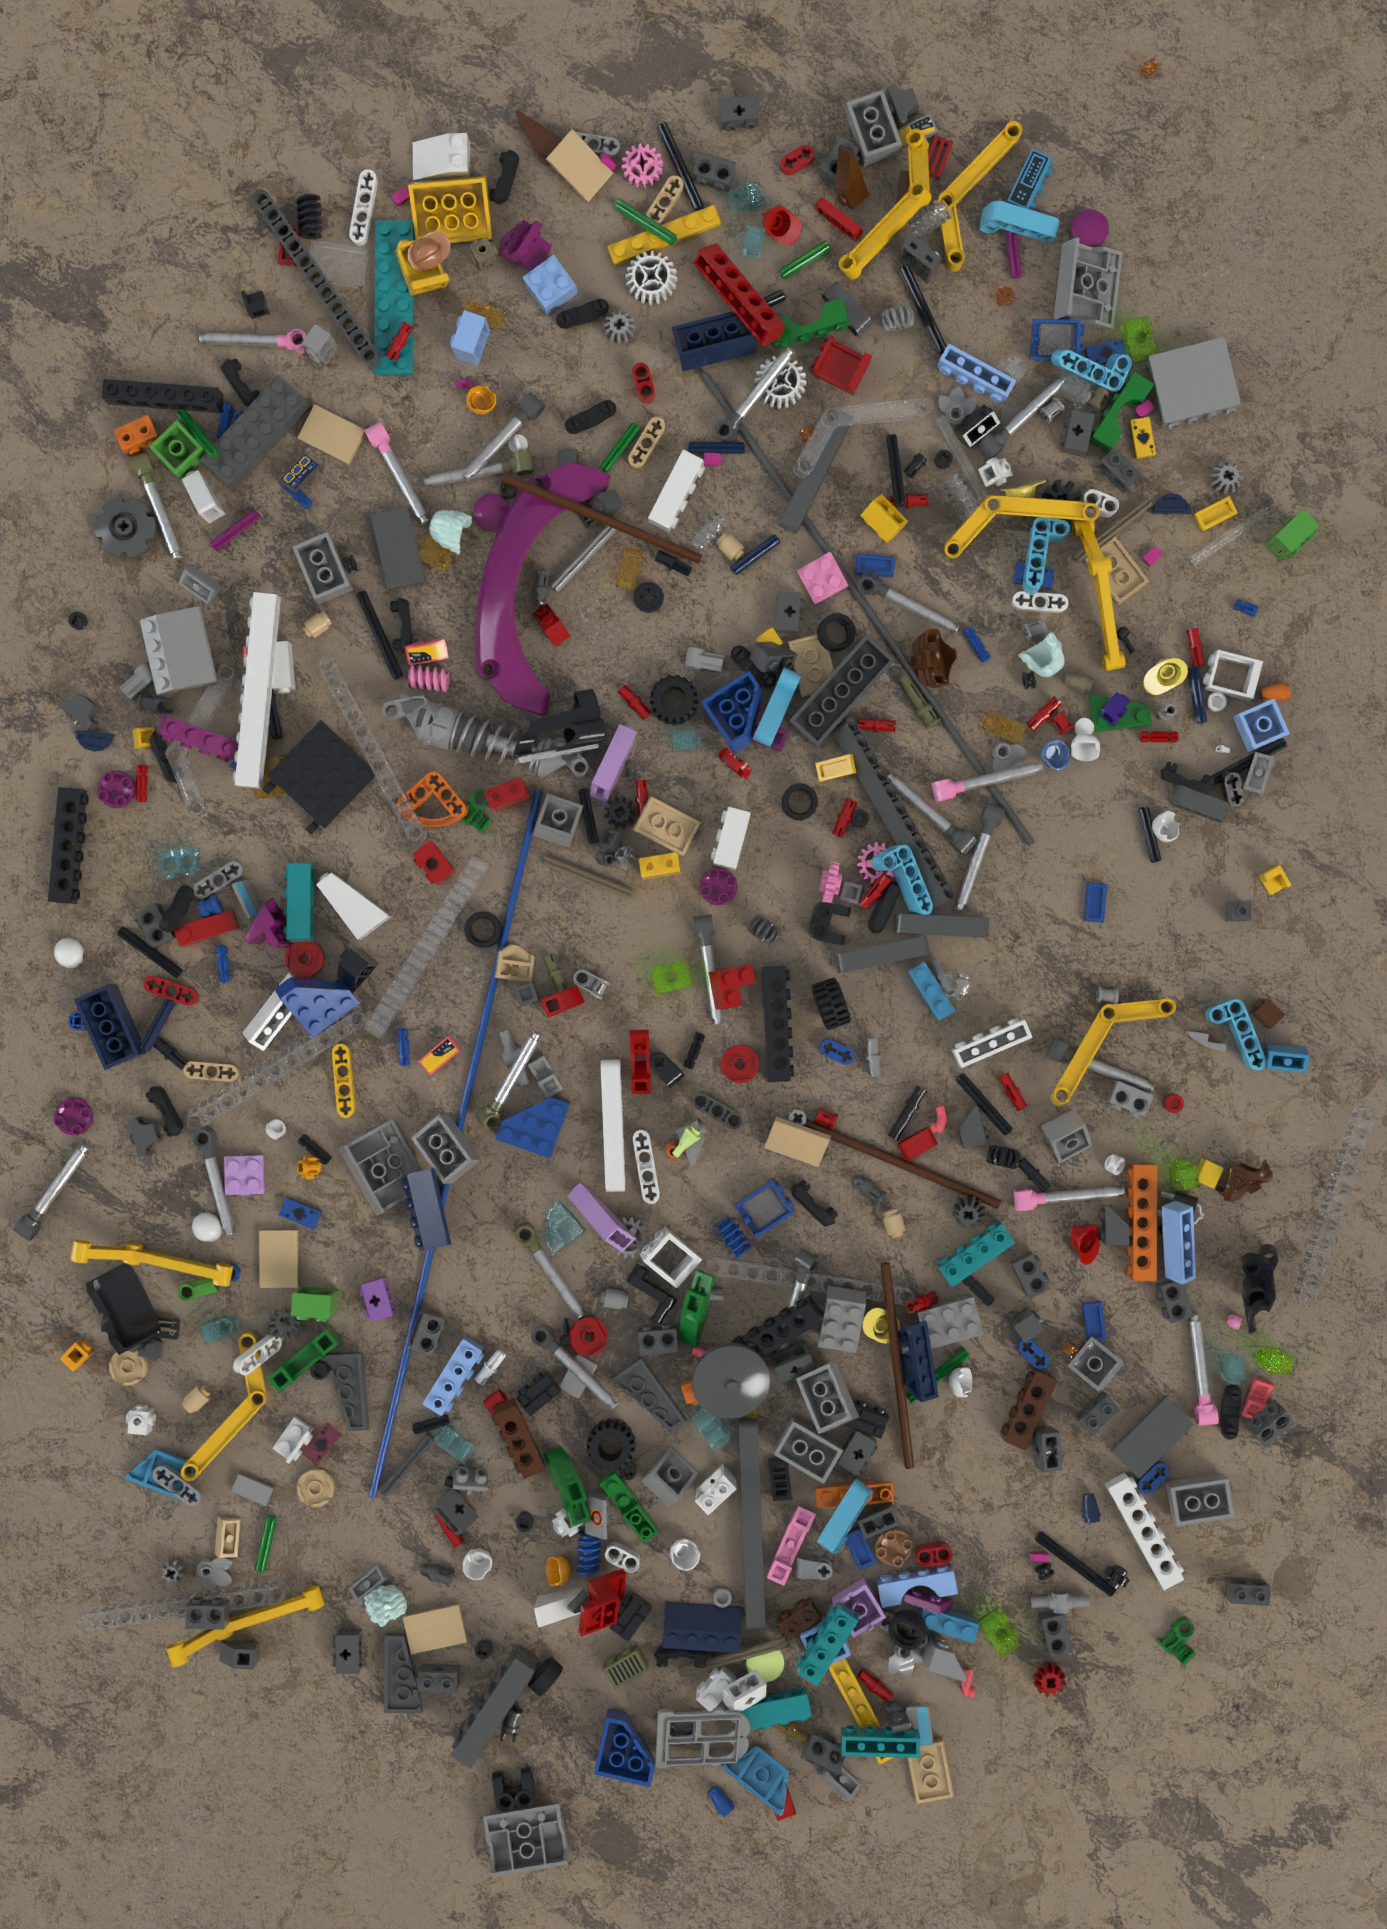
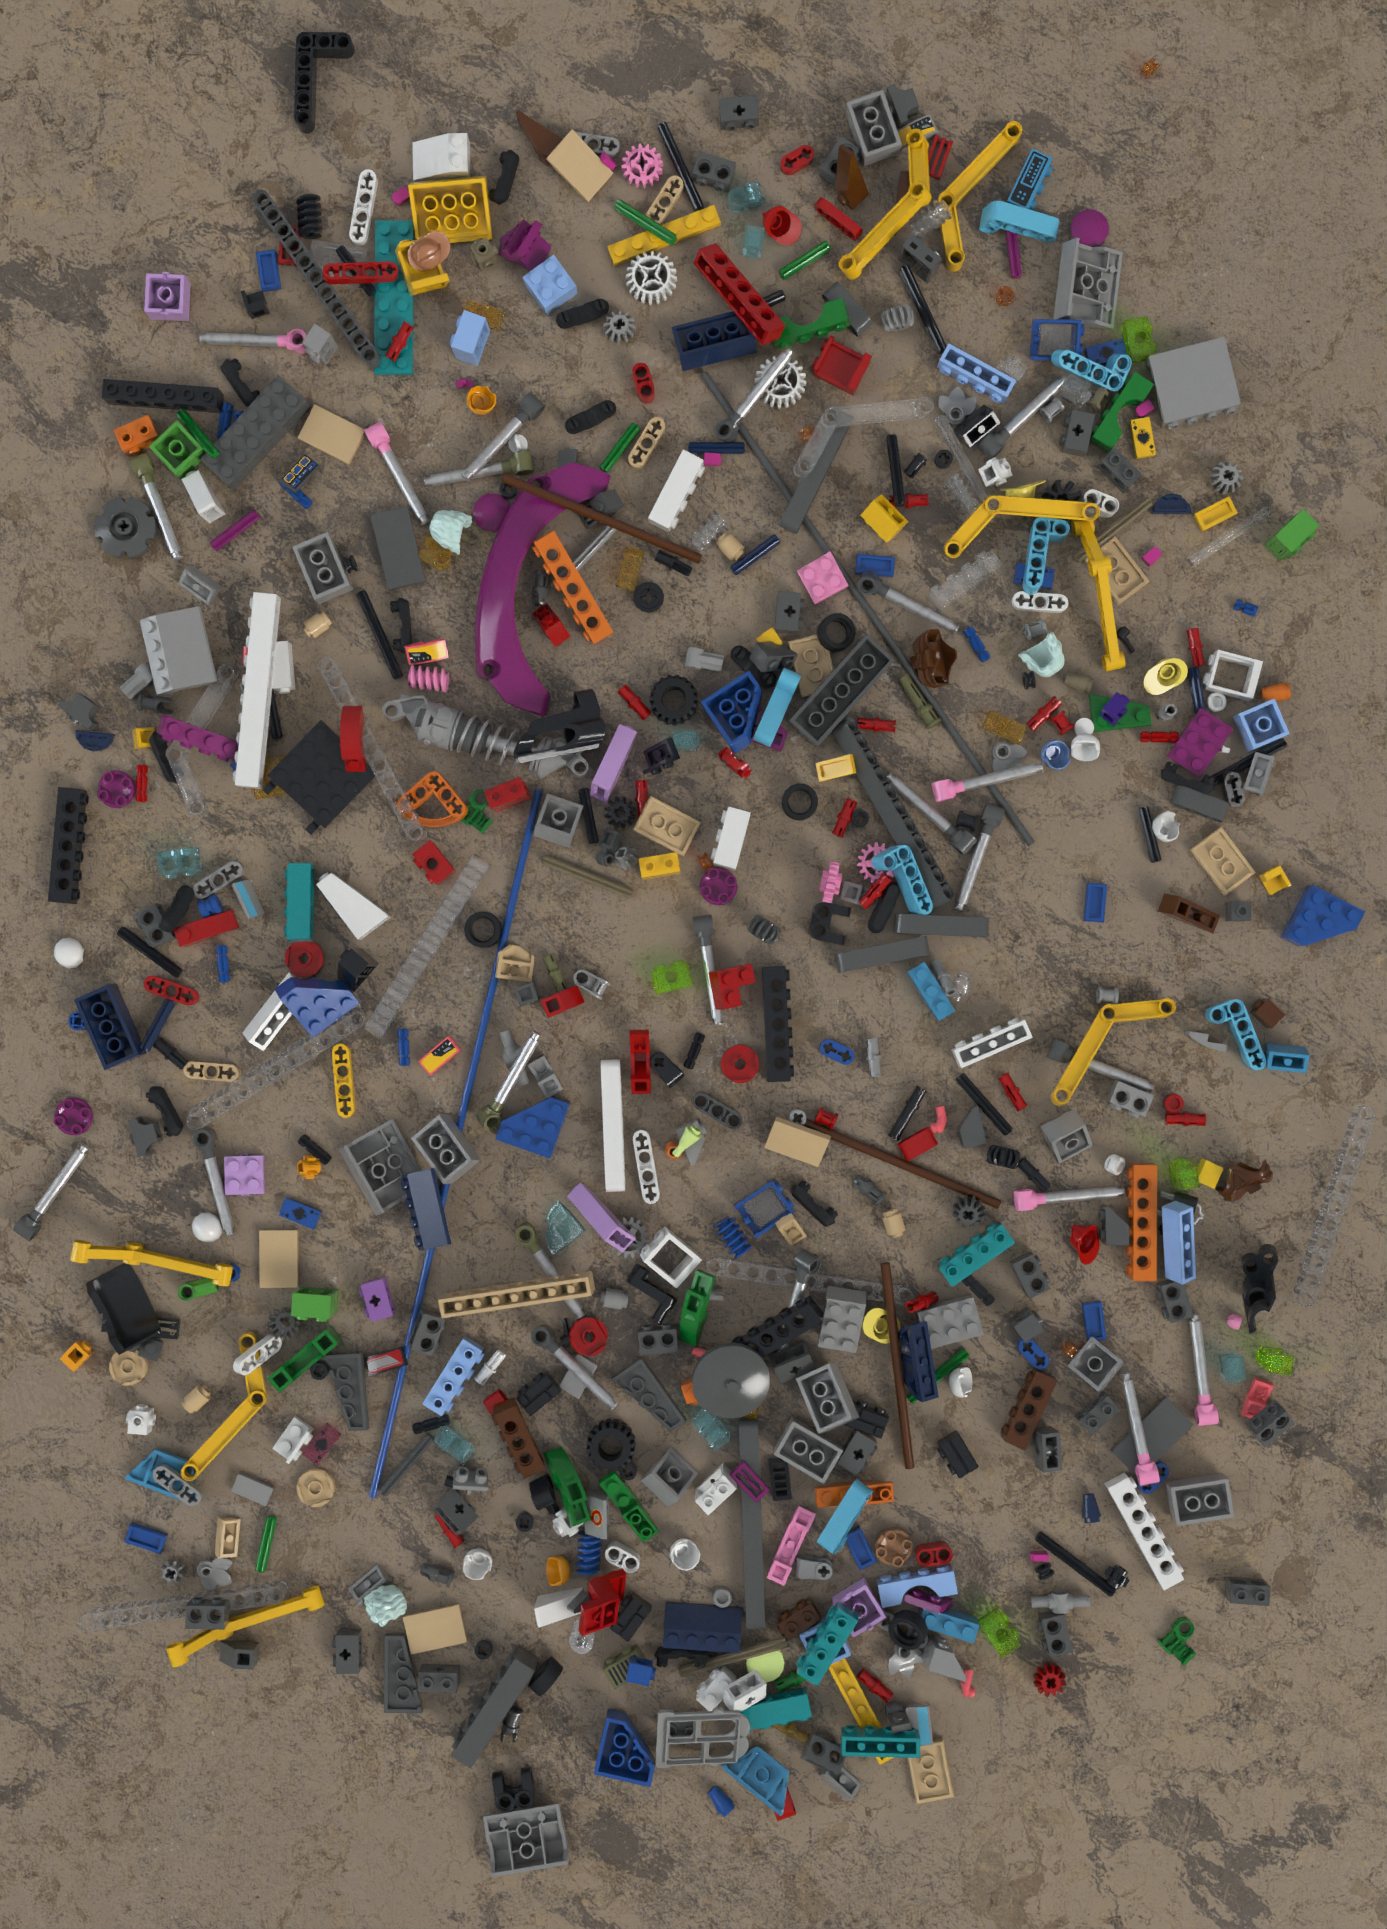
black bush [68,612,88,630] -> none
clear light blue piece [198,1315,239,1345] -> none
magenta piece [245,898,293,948] -> none
white tile [266,1119,286,1140] -> none
black tyre [812,977,851,1030] -> none
dark grey brick [857,1502,901,1539] -> none
black piece [1221,1384,1242,1440] -> none
none -> blue tile [124,1522,168,1554]
none -> lavender brick [144,272,191,321]
none -> blue tile [256,249,282,292]
none -> black beam [294,32,355,134]
none -> red beam [322,261,398,285]
none -> black axle [336,245,376,297]
none -> red arch [340,706,367,772]
none -> slope [364,1346,408,1377]
none -> tan brick [438,1271,595,1318]
none -> black beam [529,1474,559,1515]
none -> orange brick [532,530,614,644]
none -> clear piece [569,1618,596,1654]
none -> blue brick [626,1656,656,1687]
none -> black bracket [643,737,680,776]
none -> clear orange bush [697,852,713,872]
none -> magenta tile [729,1460,770,1503]
none -> tan plate [775,1213,807,1246]
none -> green pin [775,1671,806,1693]
none -> clear brick [927,549,1003,613]
none -> black brick [937,1430,979,1478]
none -> black bush [955,810,979,832]
none -> flat silver piece [1120,1372,1160,1486]
none -> reddish brown slope [1158,893,1220,933]
none -> red pin [1165,1111,1206,1127]
none -> magenta plate [1167,707,1234,777]
none -> tan tile [1189,827,1256,896]
none -> blue brick [1280,885,1365,946]

